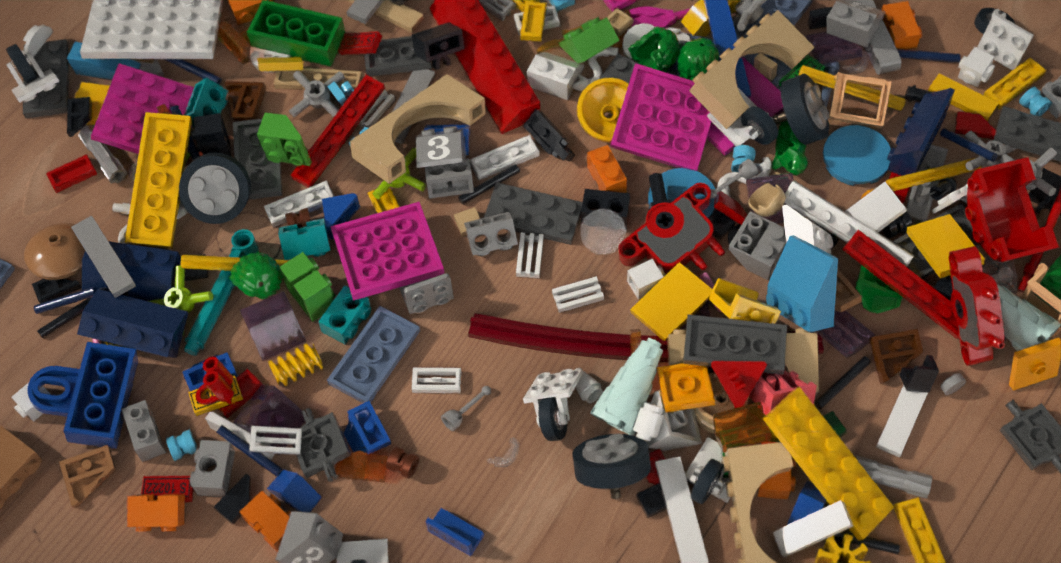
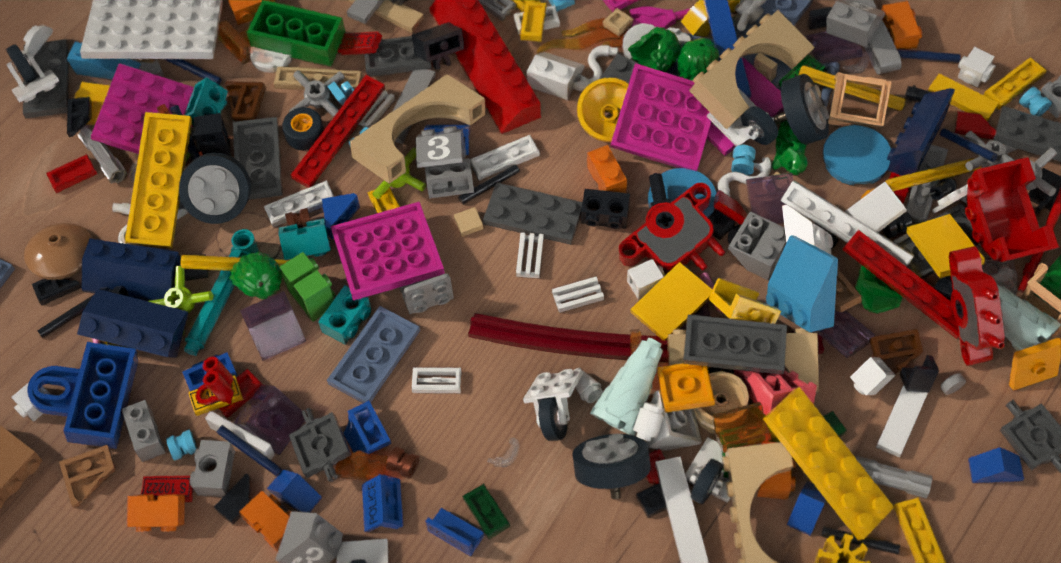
dark blue bar [34,286,97,314] -> none
light grey tile [71,216,136,298] -> none
white tile [249,426,302,455] -> none
yellow tile [257,57,303,71] -> none
bright green slope [257,113,311,166] -> none
yellow piece [268,343,323,386] -> none
light grey hinge [441,386,491,431] -> none
light grey brick [464,212,518,256] -> none
black hinge [523,109,575,162] -> none
bright green slope [559,17,619,64] -> none
clear tile [580,208,627,255] -> none
light grey hinge [711,159,759,198] -> none
red piece [711,361,767,410] -> none
tan hair [748,183,786,217] -> none
white tile [773,501,853,557] -> none
black bar [814,356,871,409] -> none
white plate [974,8,1034,70] -> none
none -> black wheel [282,107,324,151]
none -> blue panel [362,474,403,532]
none -> dark green plate [462,483,510,539]
none -> white brick [850,357,895,395]
none -> blue slope [968,447,1024,483]

